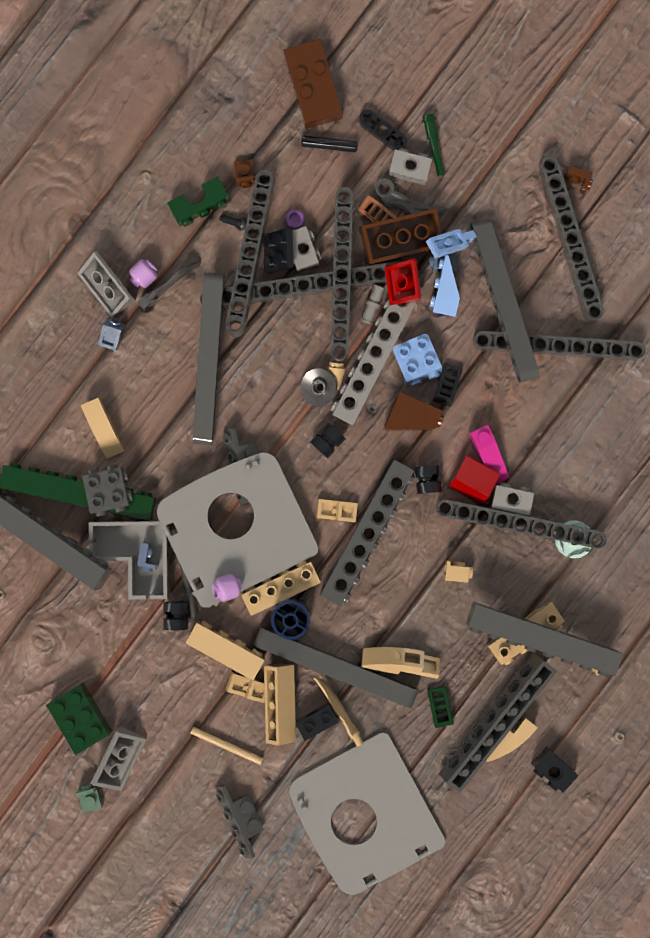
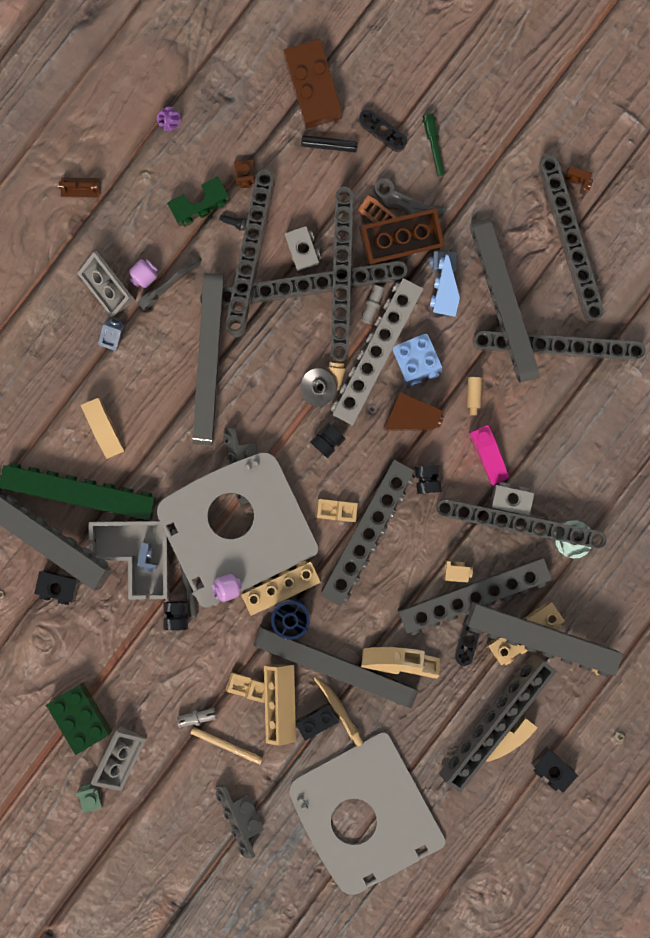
dark grey brick [82,465,133,517] -> none
tan brick [186,620,265,680] -> none
black plate [263,228,293,273] -> none
medium lavender tile [285,209,304,230] -> none
red slope [385,259,422,305] -> none
light grey brick [389,148,432,185] -> none
light blue hinge [426,229,477,258] -> none
dark green slope [427,686,454,729] -> none
black slope [433,363,463,407] -> none
red slope [448,455,500,505] -> none
none -> black brick [34,570,80,605]
none -> reddish brown hinge [59,177,100,198]
none -> medium lavender gear [157,107,181,131]
none -> light grey pin [177,708,217,728]
none -> dark grey brick [398,557,552,635]
none -> black beam [455,614,480,666]
none -> tan cylinder [467,377,482,416]

